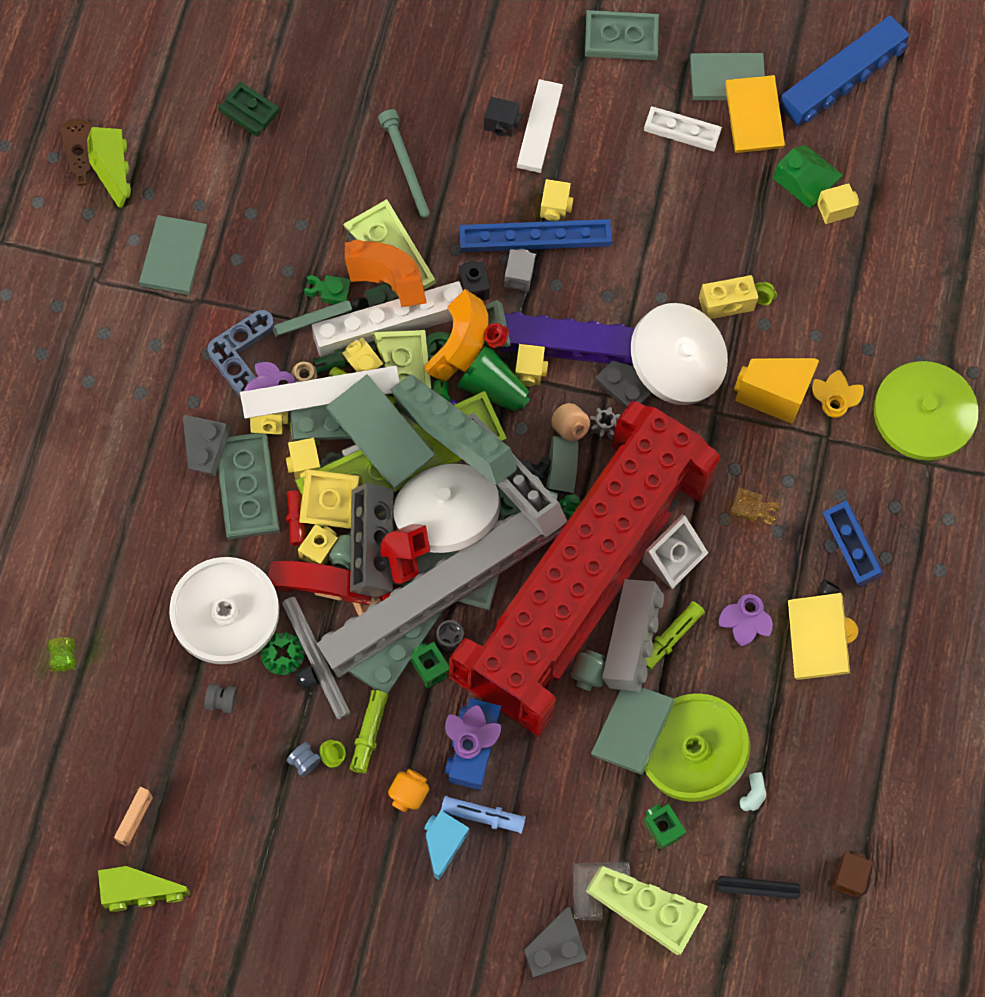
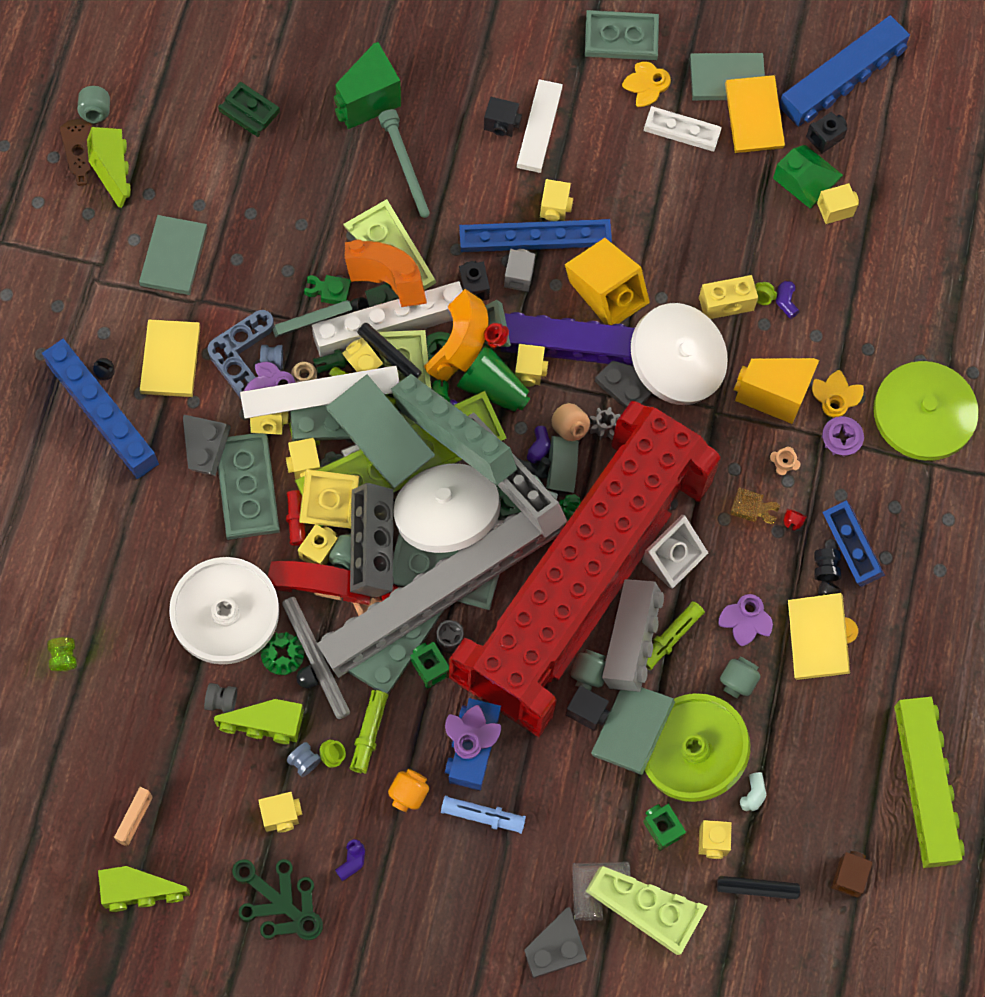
red brick [380,524,430,584] -> none
medium azure slope [424,811,469,880] -> none
none -> blue brick [42,338,159,479]
none -> sand green head [77,86,110,123]
none -> black hinge [93,358,115,380]
none -> light yellow tile [140,320,200,397]
none -> lime slope [214,699,304,744]
none -> dark green plant [232,859,323,940]
none -> light yellow brick [258,792,303,833]
none -> sand blue wheel [260,345,283,371]
none -> green slope [334,42,401,130]
none -> dark purple arm [335,839,365,882]
none -> black axle [357,323,422,379]
none -> dark purple arm [527,426,551,464]
none -> yellow slope [565,238,650,325]
none -> black brick [566,686,610,731]
none -> yellow plate [622,62,671,107]
none -> light yellow brick [699,820,732,859]
none -> sand green head [720,656,761,699]
none -> light nougat plate [770,447,800,476]
none -> dark purple arm [776,281,799,319]
none -> red hinge [783,508,807,530]
none -> black brick [806,111,847,154]
none -> black wheel [814,548,841,582]
none -> medium lavender gear [822,416,864,457]
none -> lime brick [894,697,965,868]

